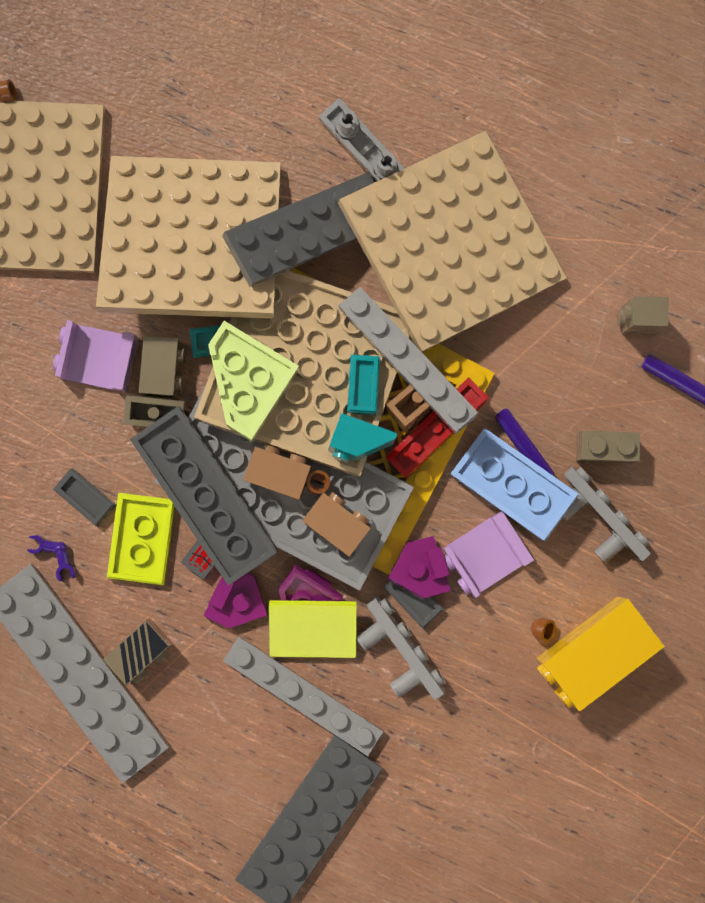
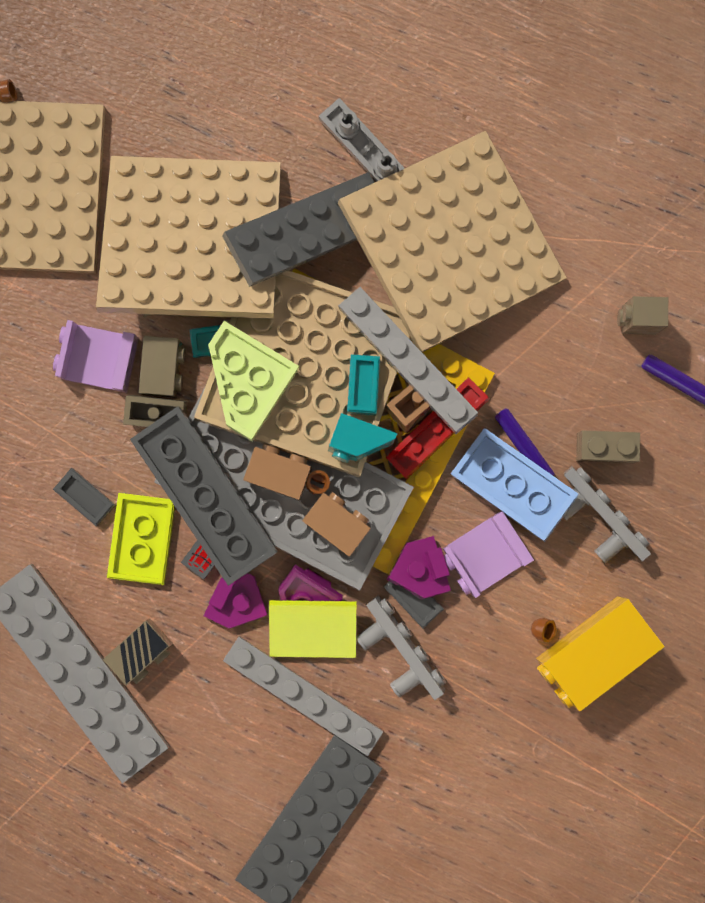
dark purple arm [27,535,77,582] -> none

